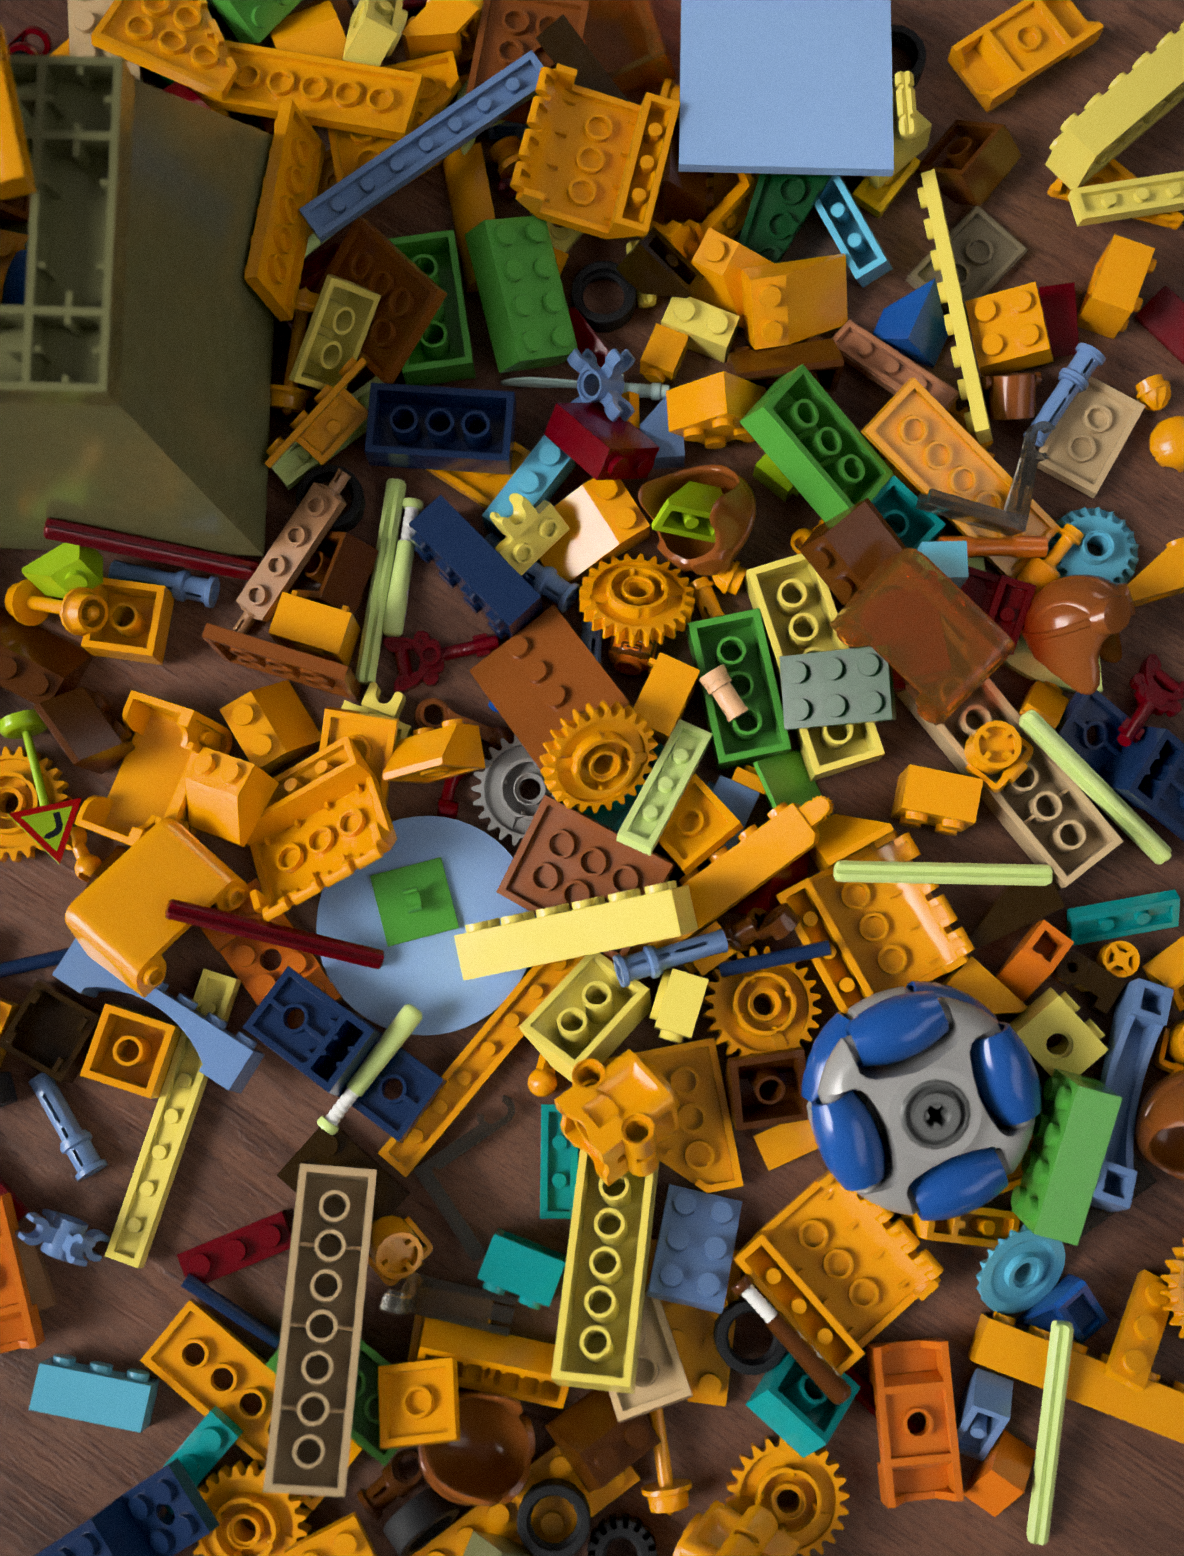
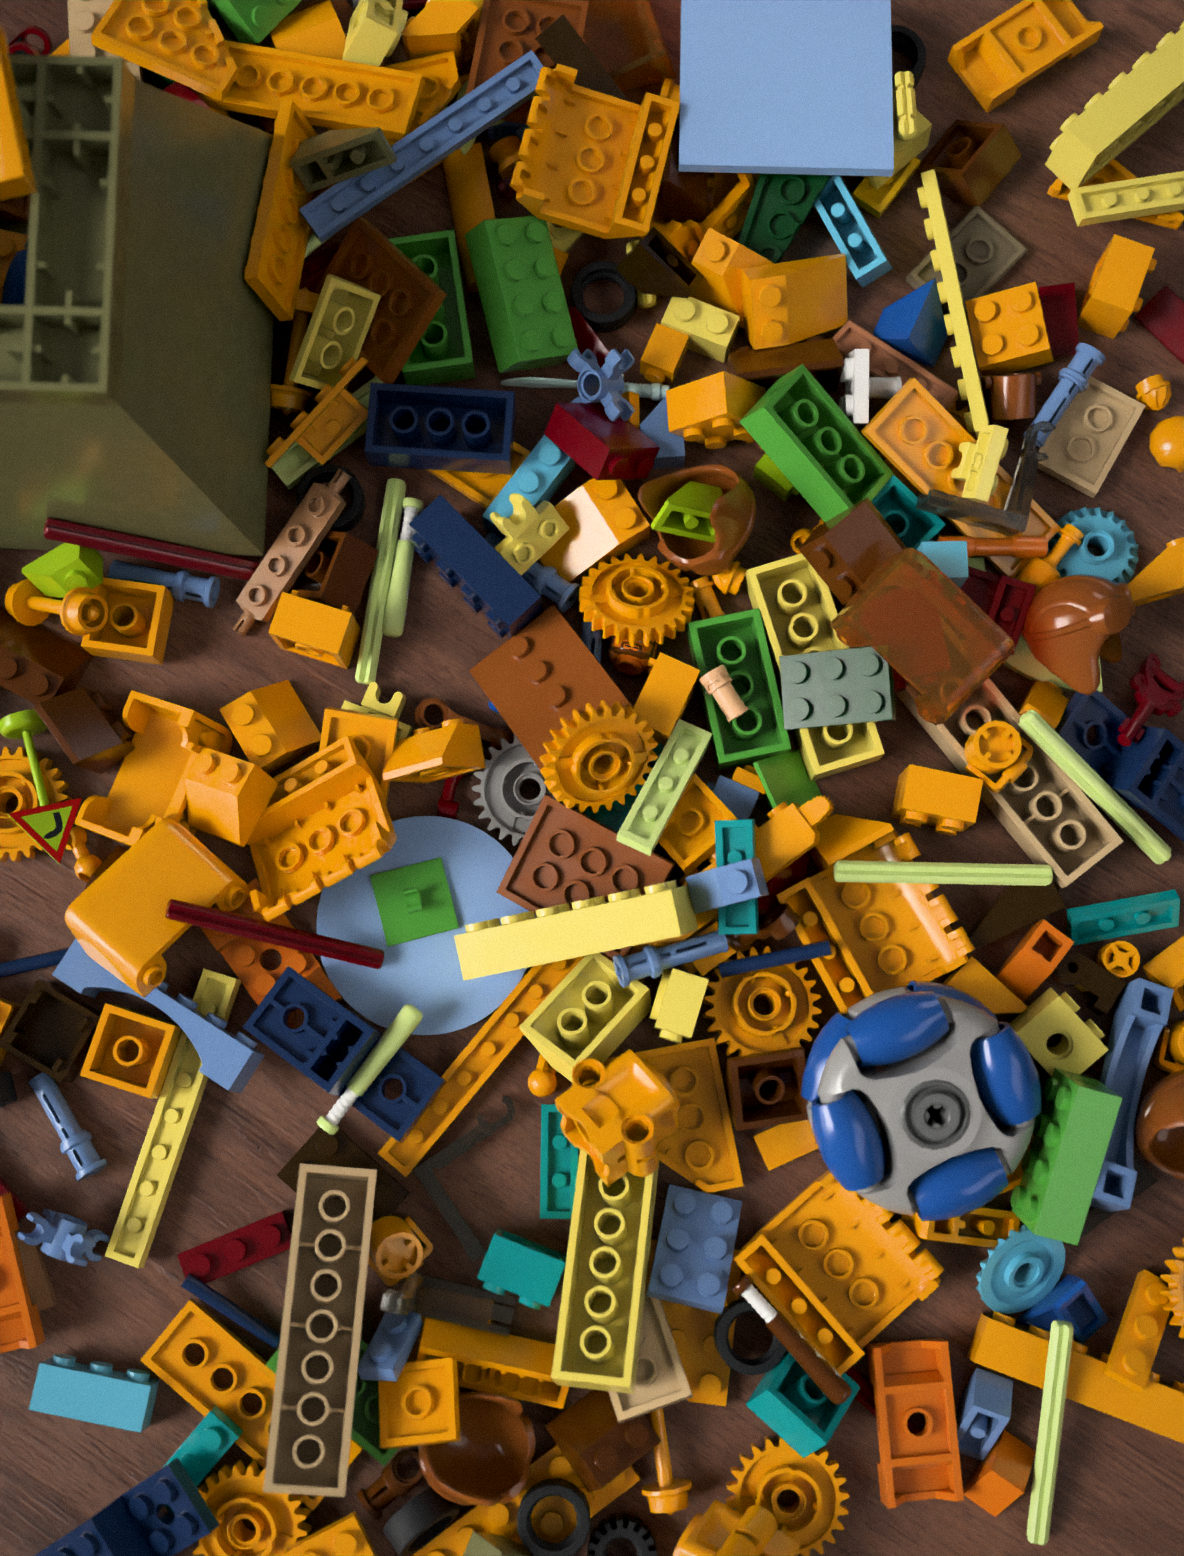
dark orange plate [202,623,363,702] -> none
dark red piece [383,630,499,694] -> none
none -> olive slope [289,127,398,193]
none -> medium blue plate [358,1313,424,1381]
none -> medium blue slope [685,858,769,914]
none -> teal plate [715,819,759,935]
none -> white plate [839,349,902,426]
none -> light yellow plate [951,425,1009,502]

